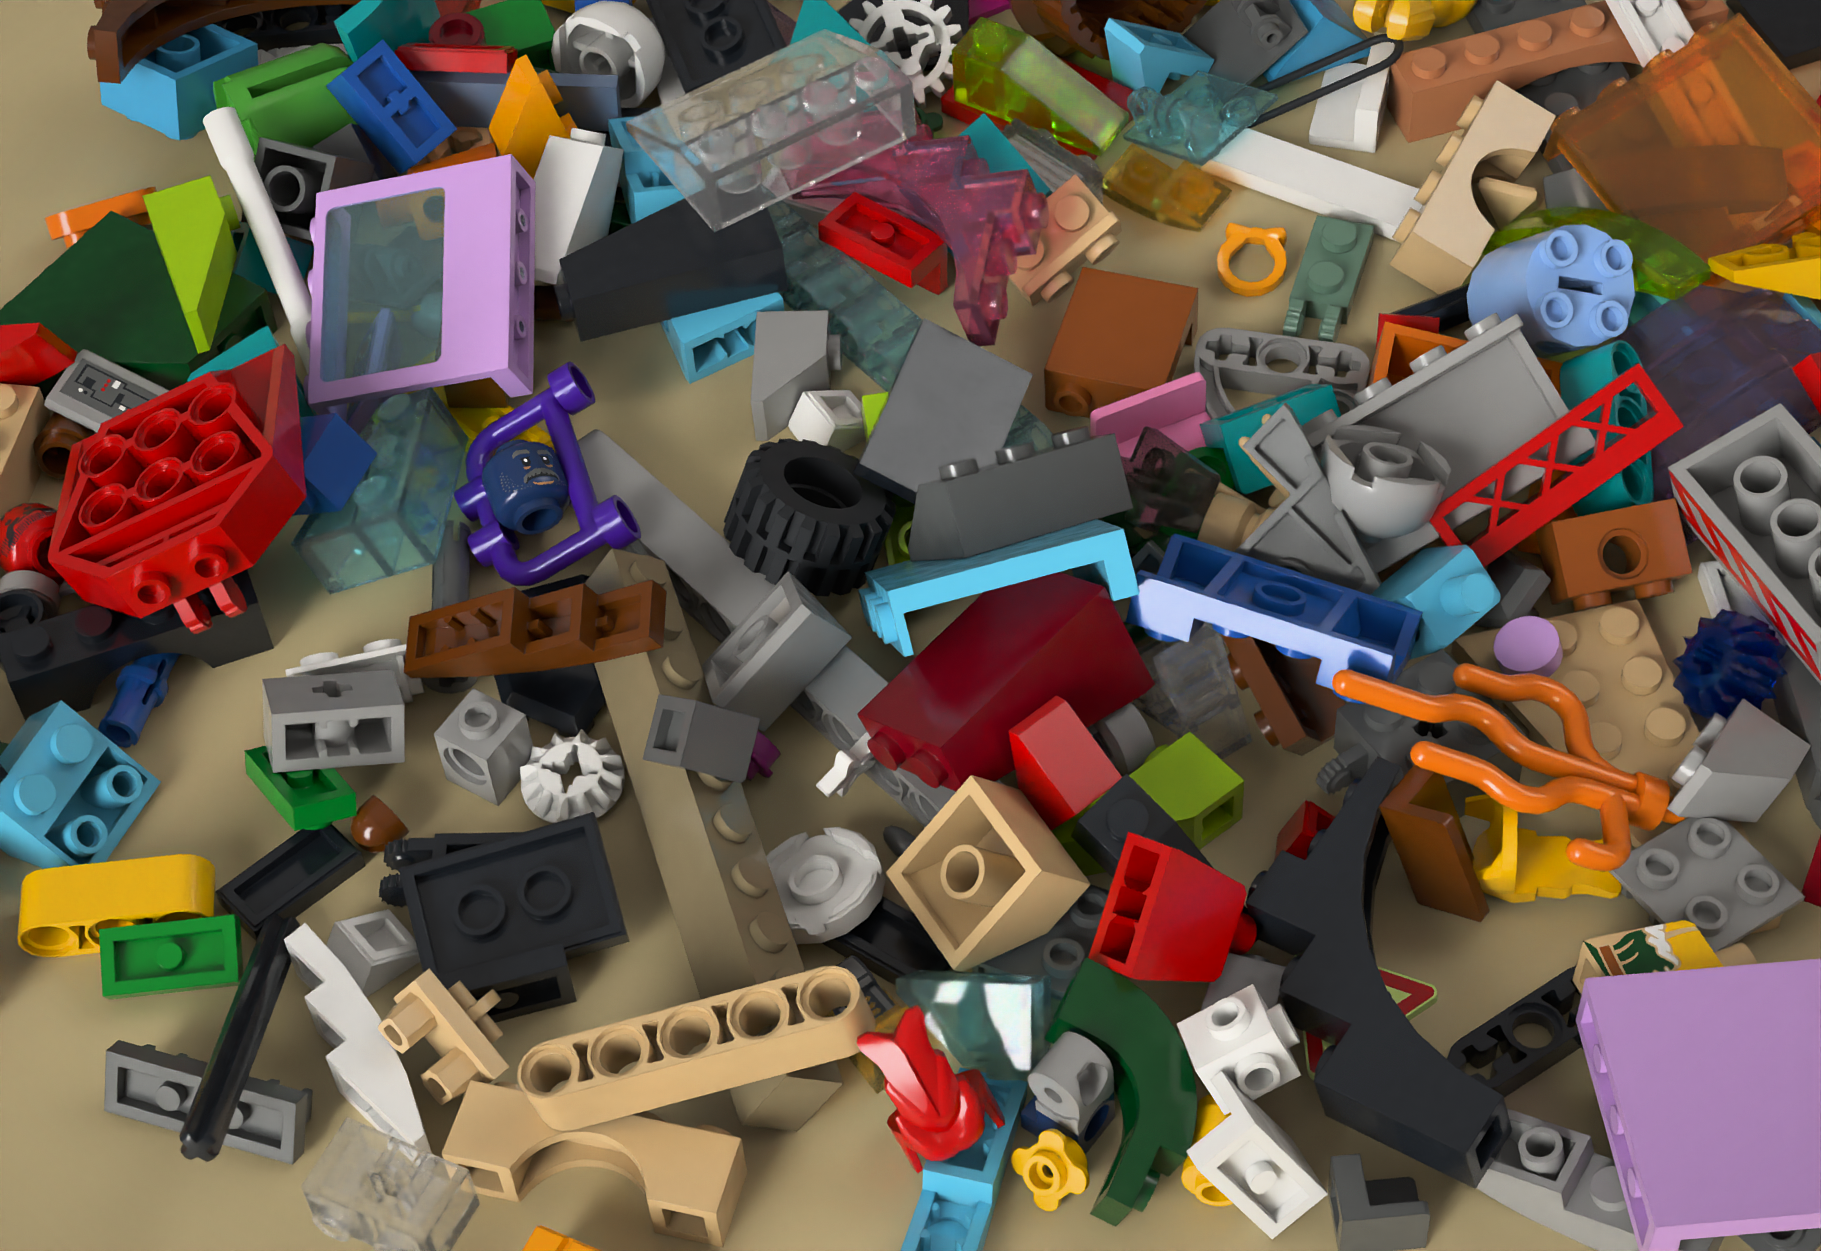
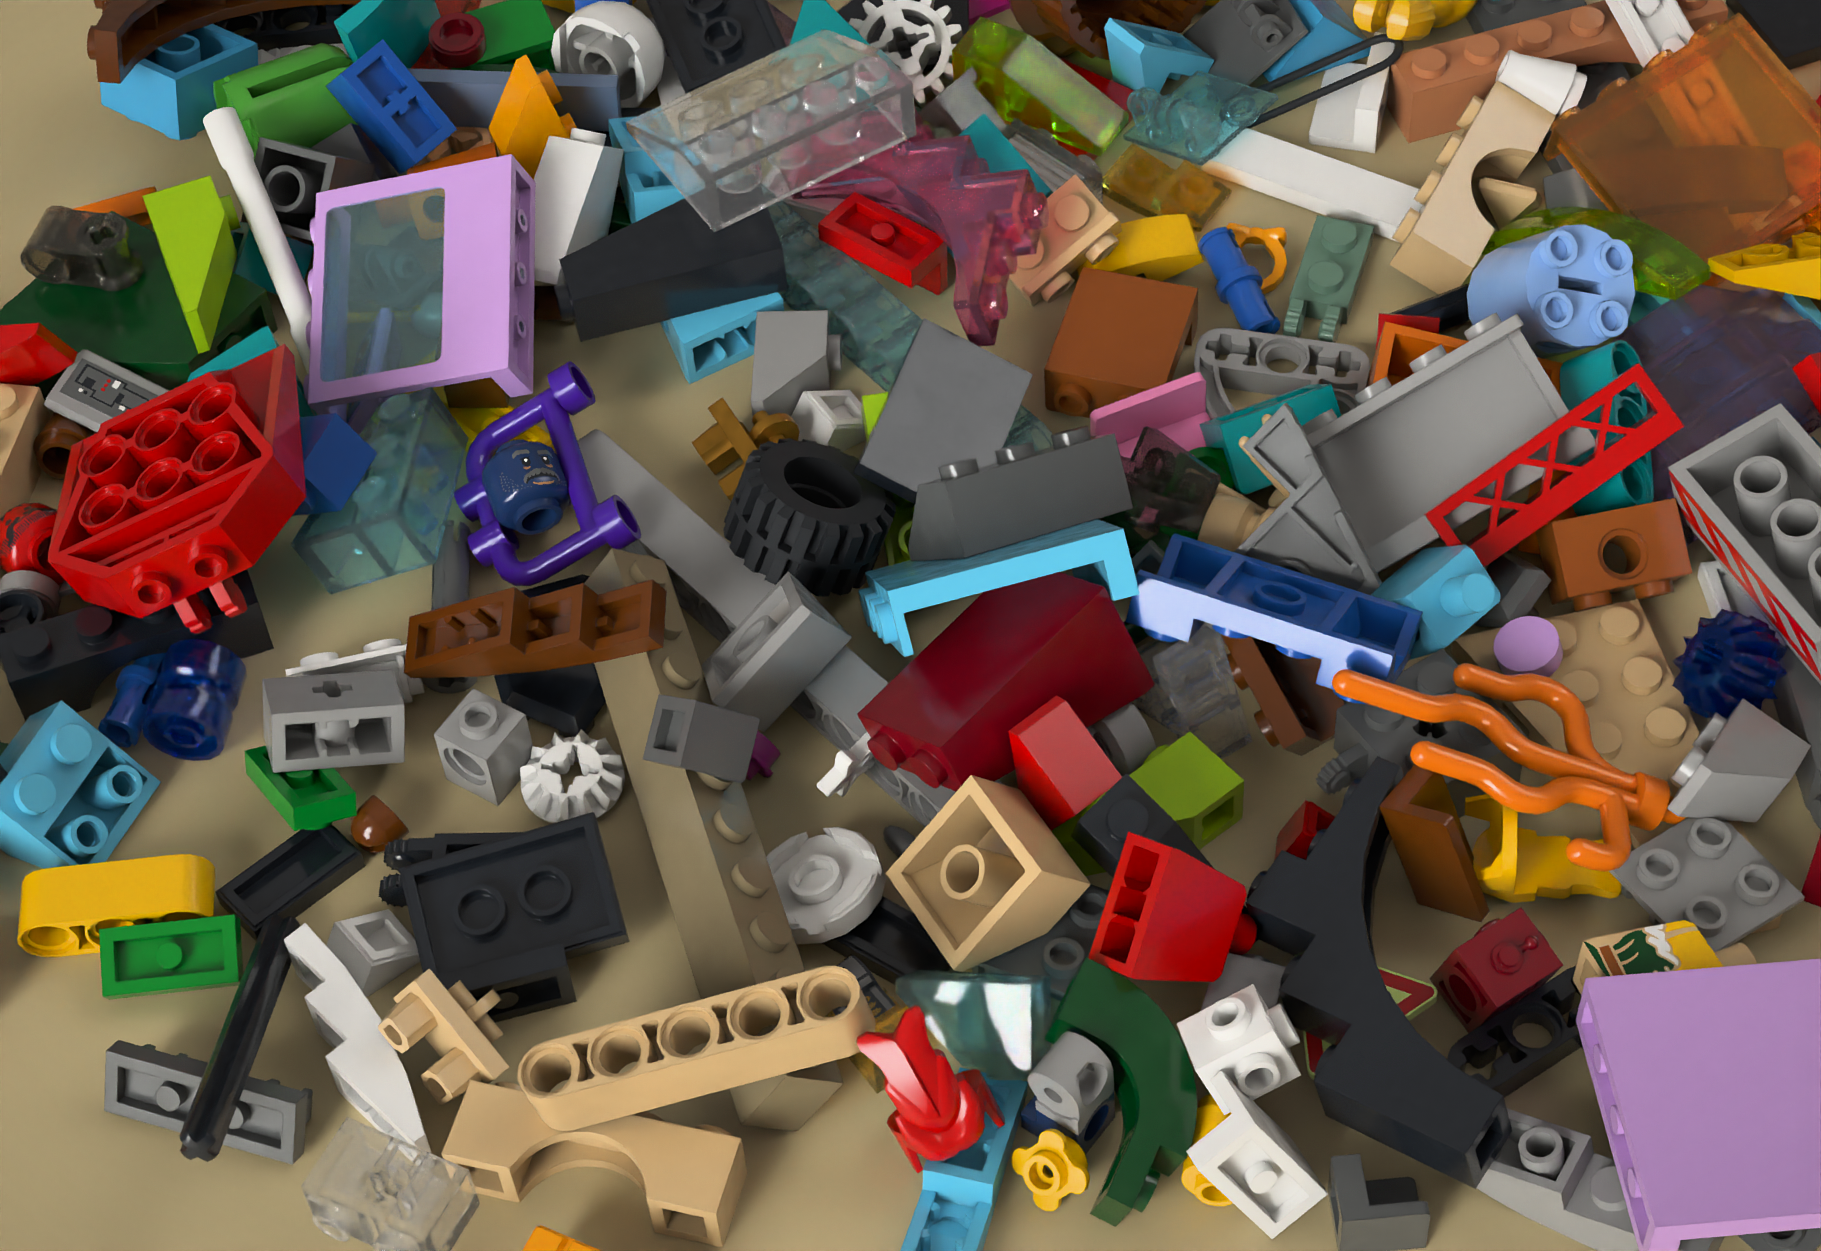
red tile [395,42,517,74] -> none
light grey cylinder [1319,425,1451,543] -> none
none -> clear smoke piece [20,206,144,291]
none -> clear blue wheel [141,639,247,761]
none -> pearl gold hips [691,397,800,501]
none -> clear smoke brick [911,67,1008,152]
none -> yellow slope [1077,214,1205,281]
none -> blue pin [1198,227,1281,334]
none -> dark red head [1429,907,1563,1033]
none -> white cone [1495,50,1587,118]

